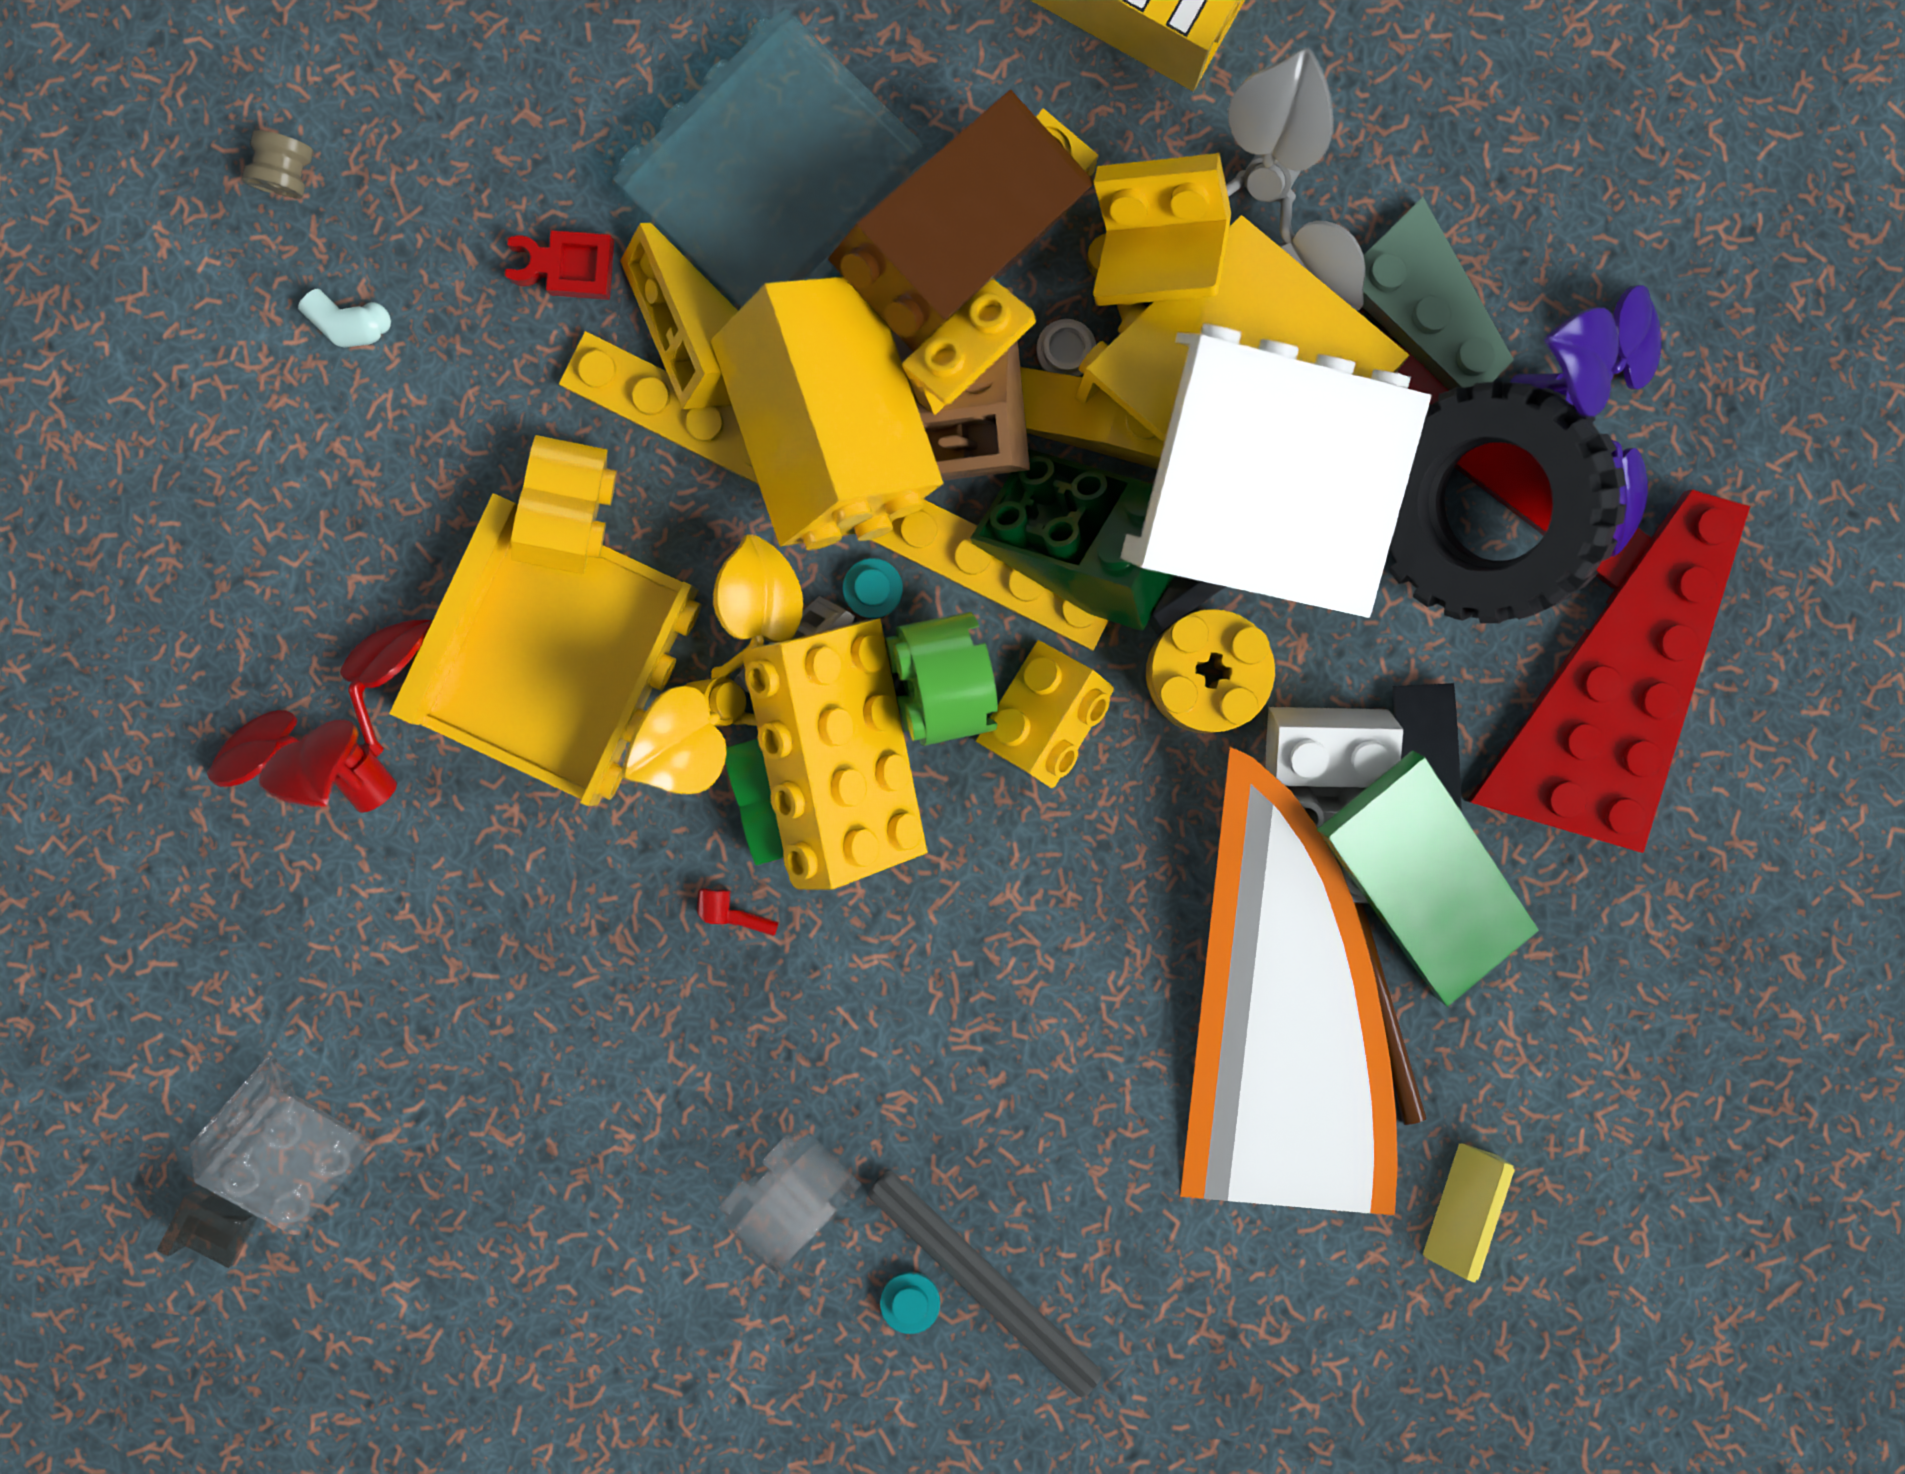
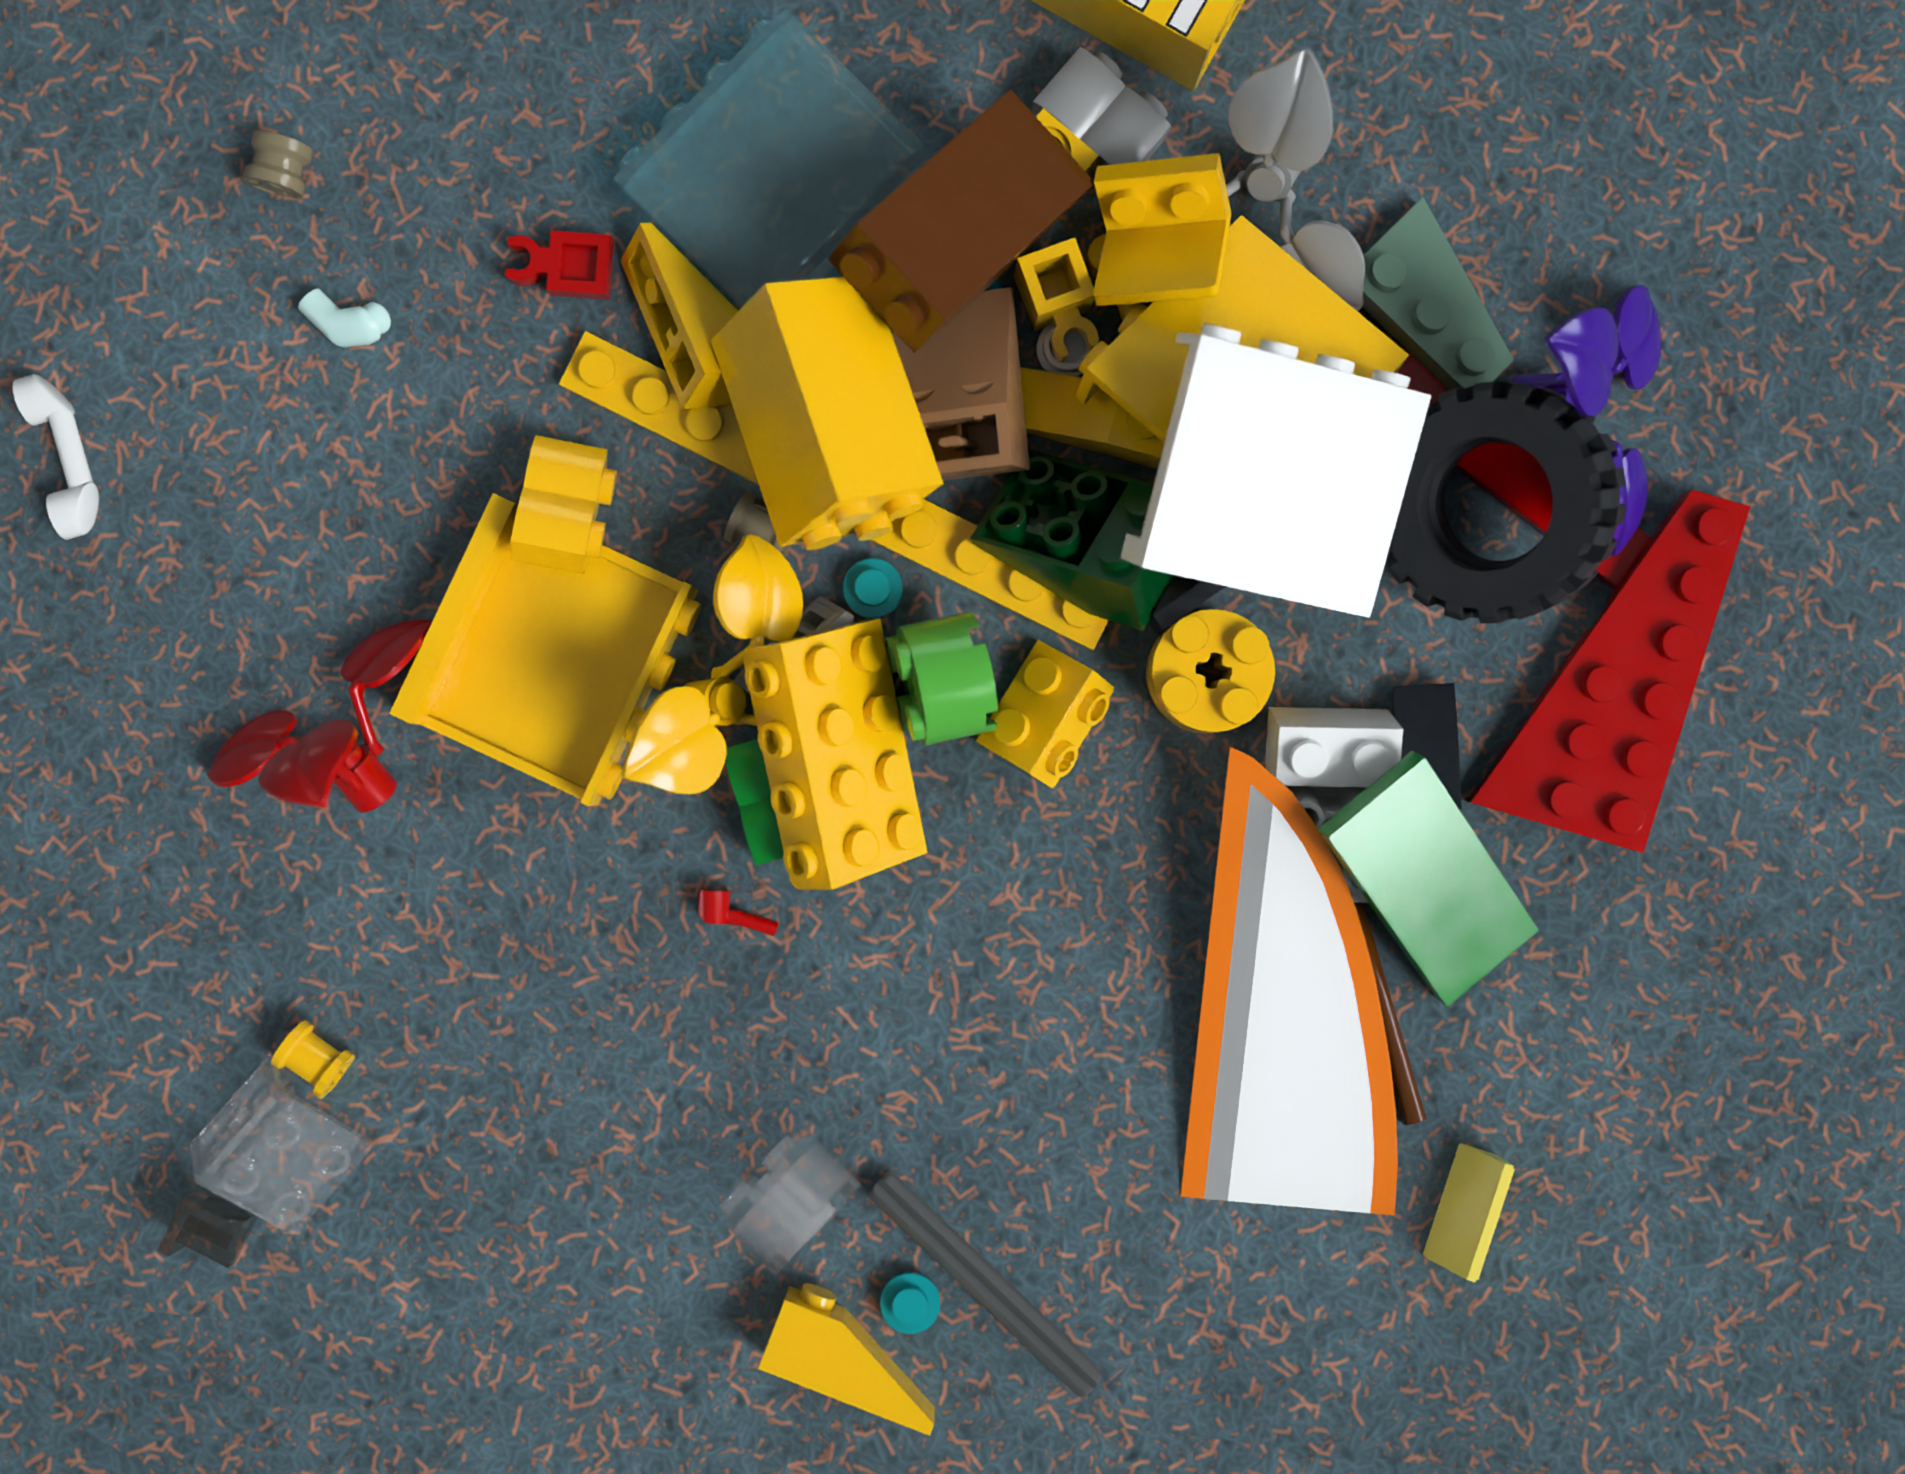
yellow bracket [902,278,1036,416] -> none
none -> white bar [12,374,99,540]
none -> yellow bush [271,1020,355,1099]
none -> dark tan bush [723,491,790,557]
none -> yellow slope [758,1283,935,1436]
none -> yellow brick [1014,237,1099,362]
none -> light grey brick [1031,47,1171,171]

